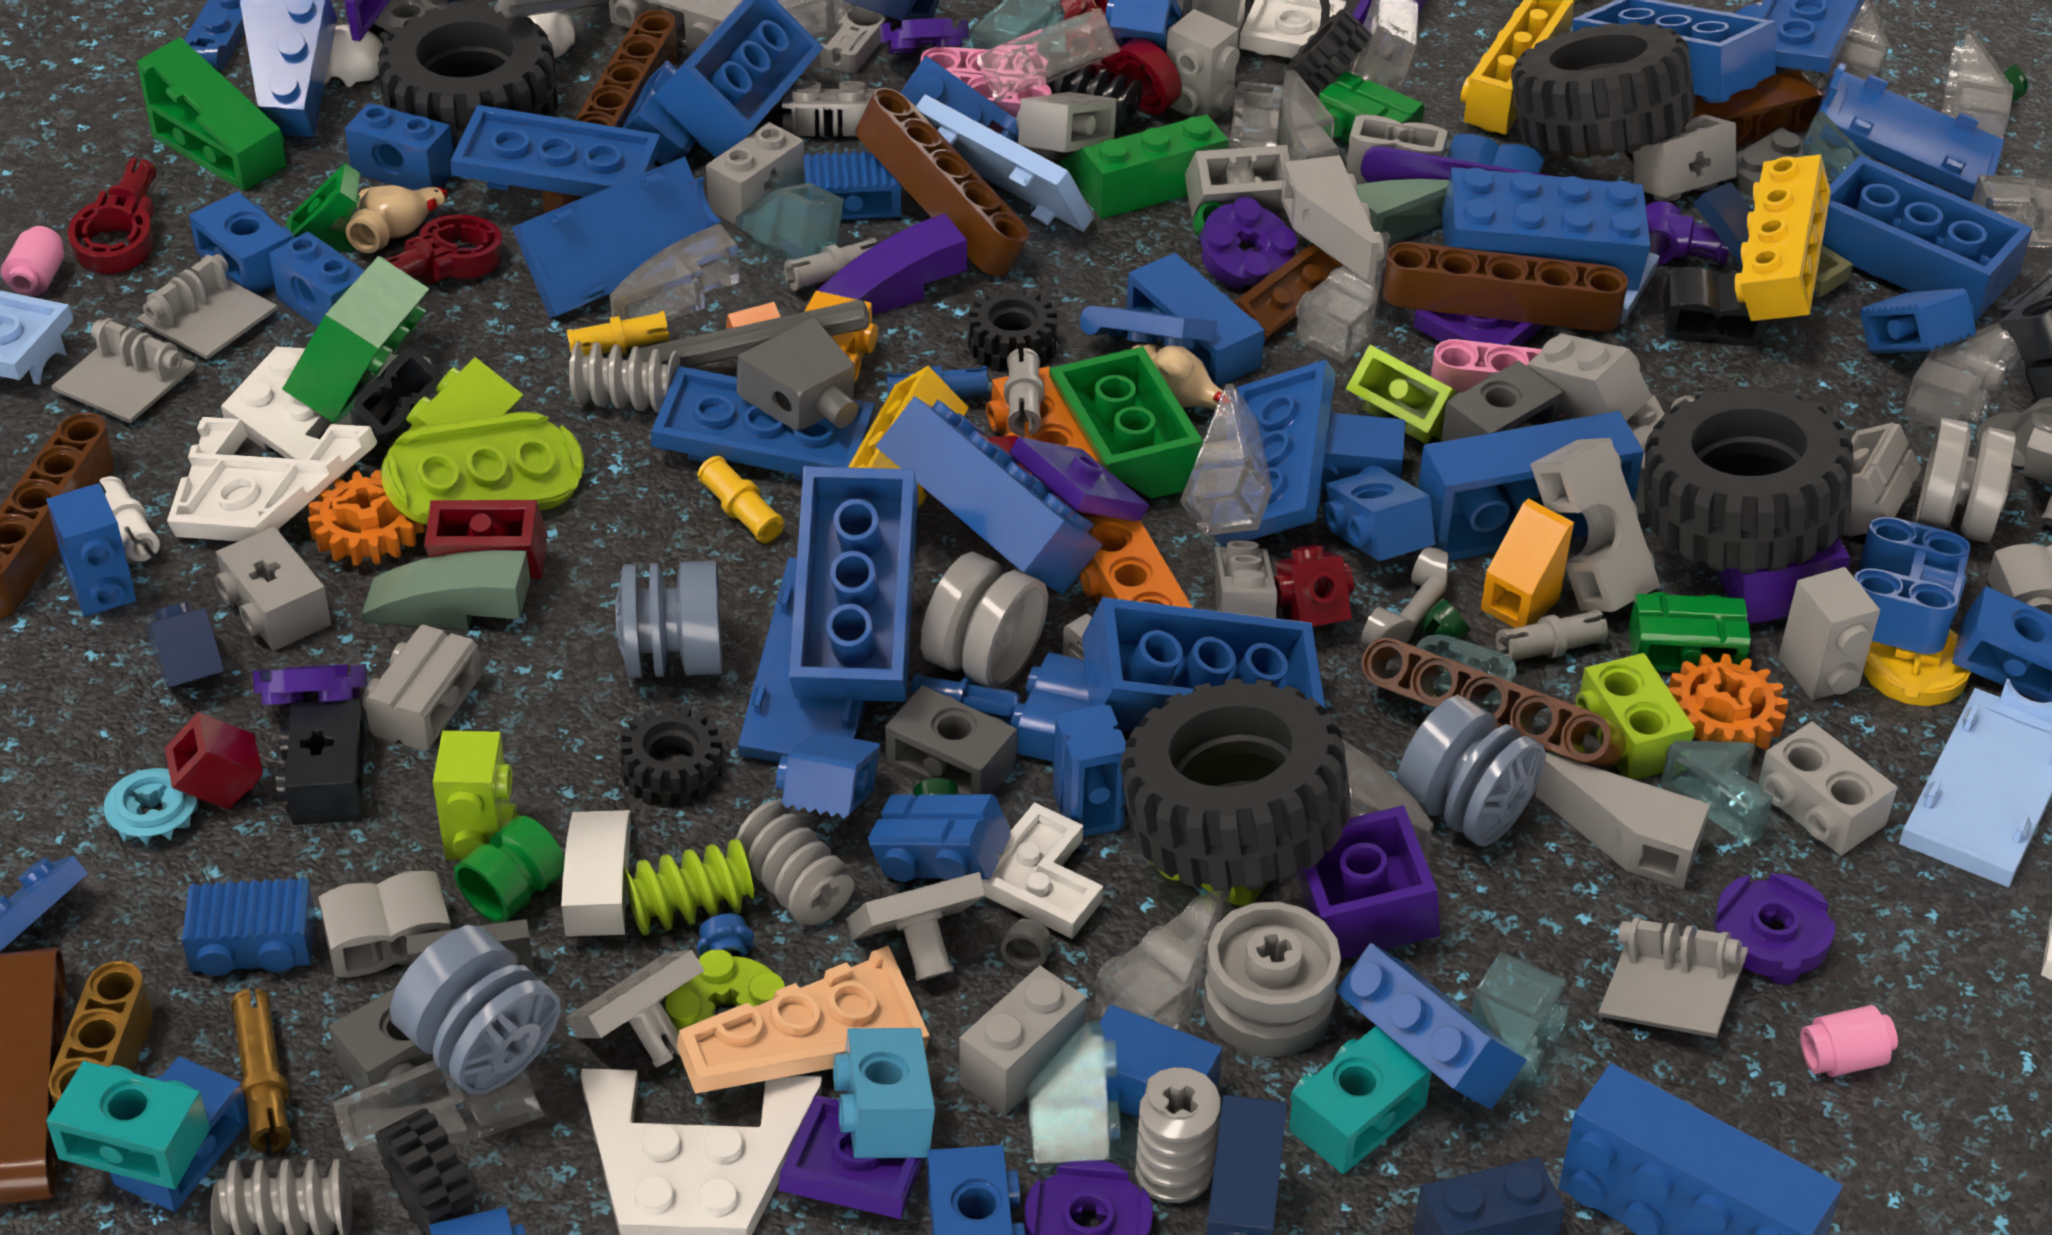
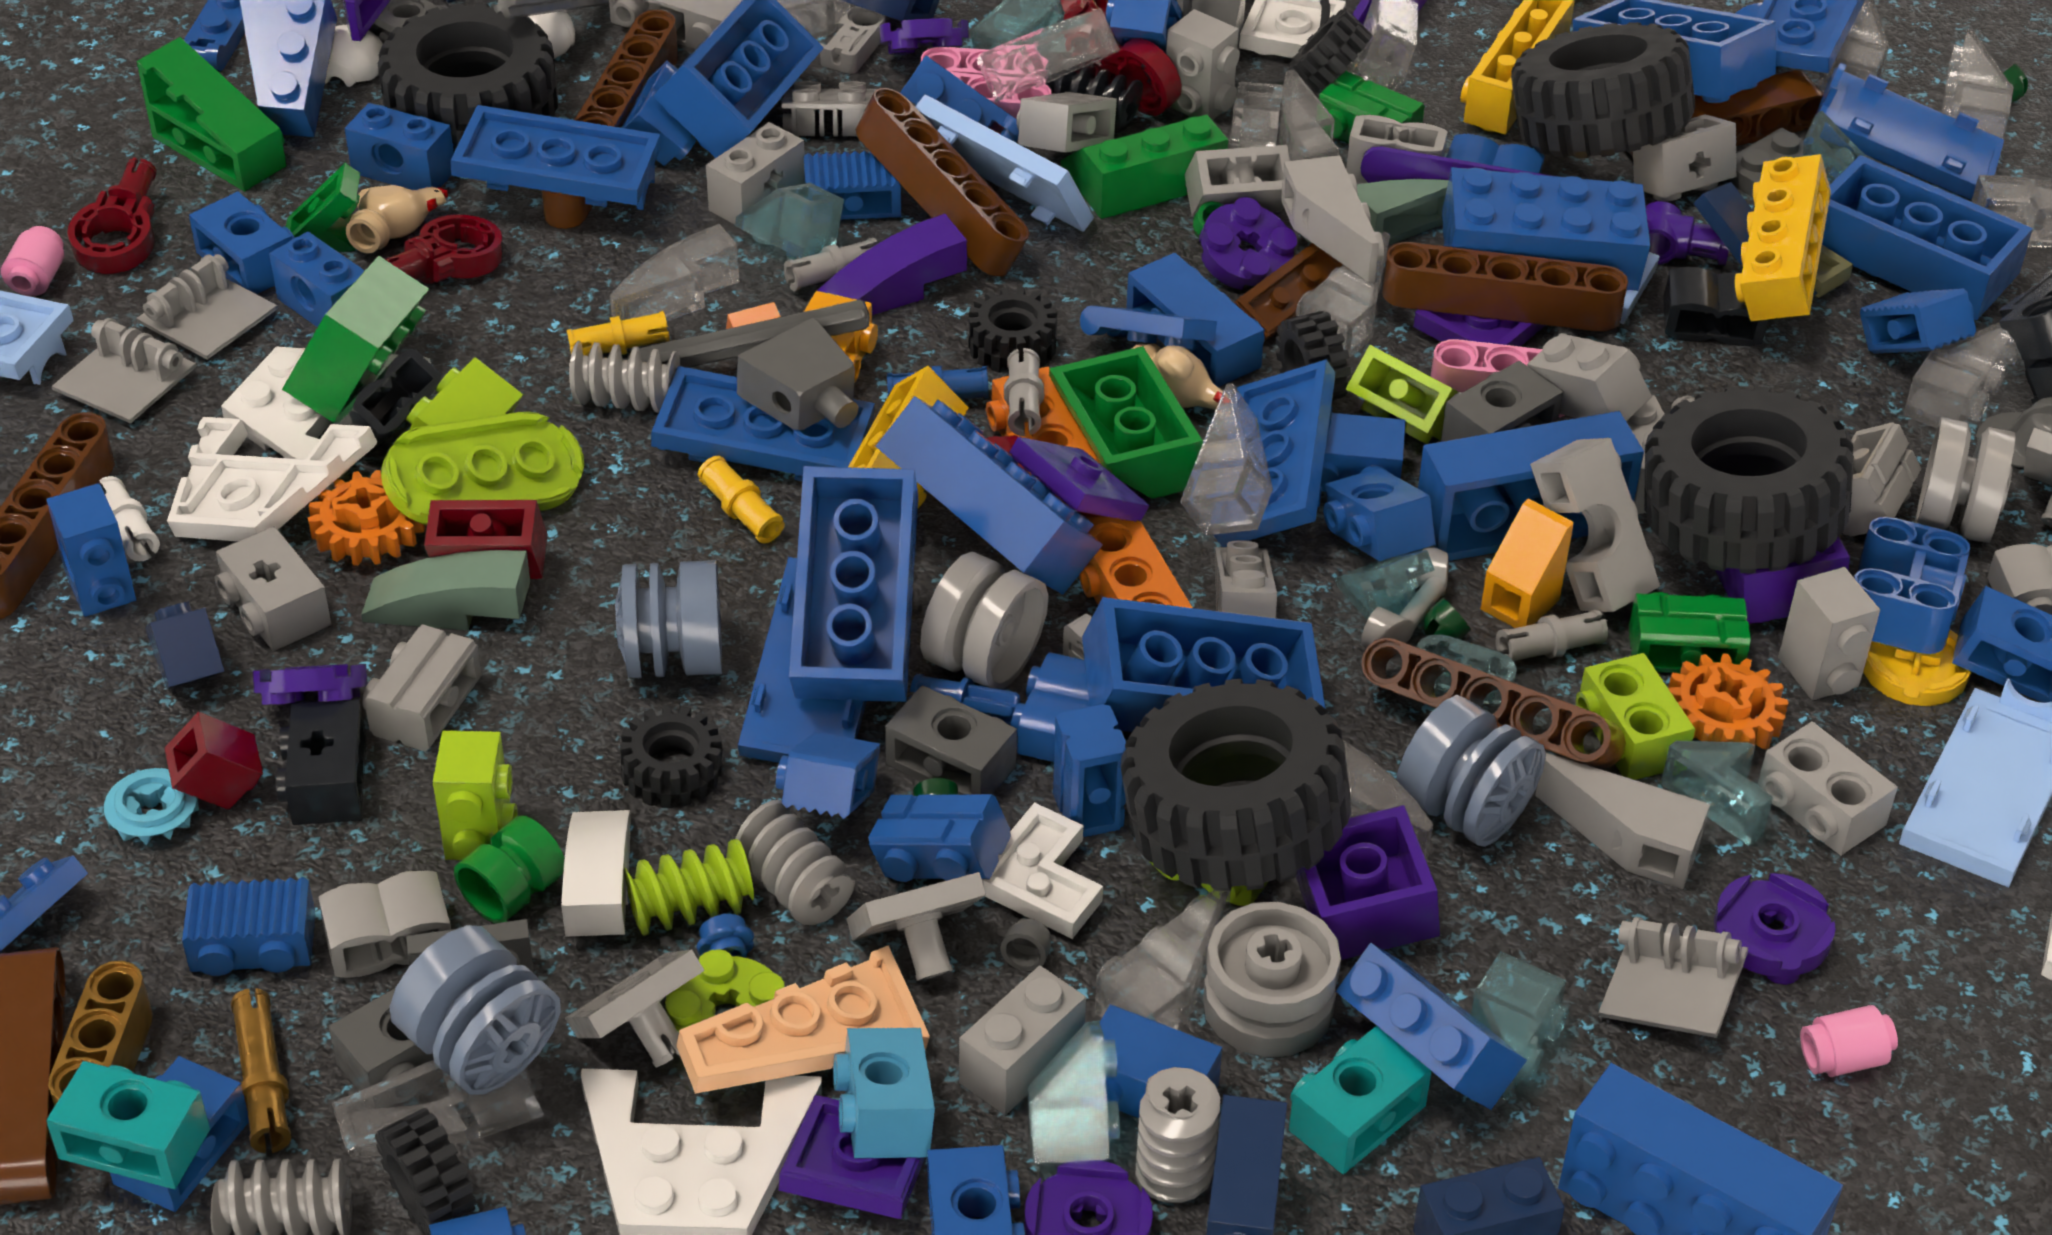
blue piece [512,157,722,318] -> none
dark red brick [1273,545,1354,627] -> none
none -> black tyre [1276,311,1352,401]
none -> clear light blue slope [1334,550,1435,620]

